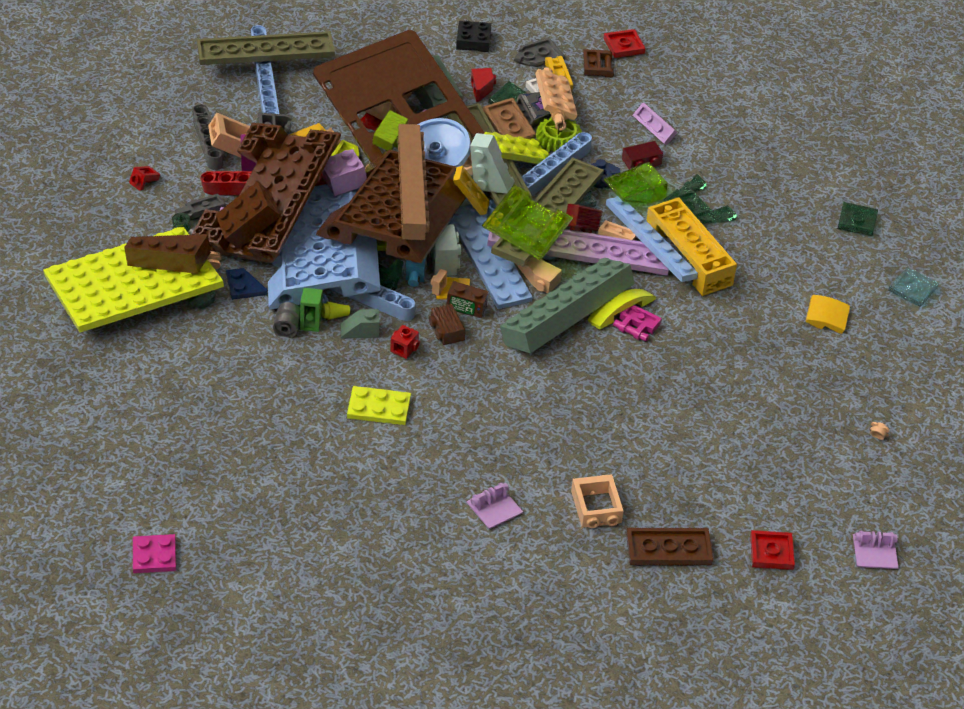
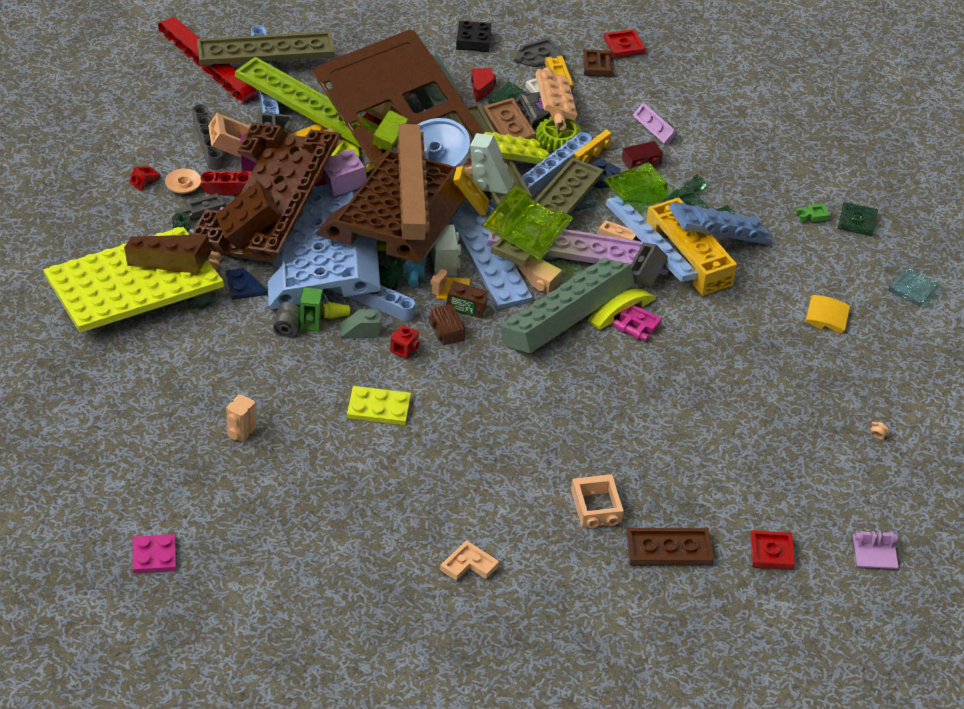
lavender hinge [467,483,523,529] -> none
dark red brick [564,203,603,233] -> none
none -> red beam [158,17,257,104]
none -> light nougat dish [165,168,201,194]
none -> light nougat brick [226,394,256,441]
none -> lime plate [235,57,384,152]
none -> light nougat plate [440,540,499,581]
none -> yellow plate [573,129,612,163]
none -> dark grey brick [631,242,668,287]
none -> medium blue plate [669,202,773,245]
none -> bright green plate [796,204,830,222]

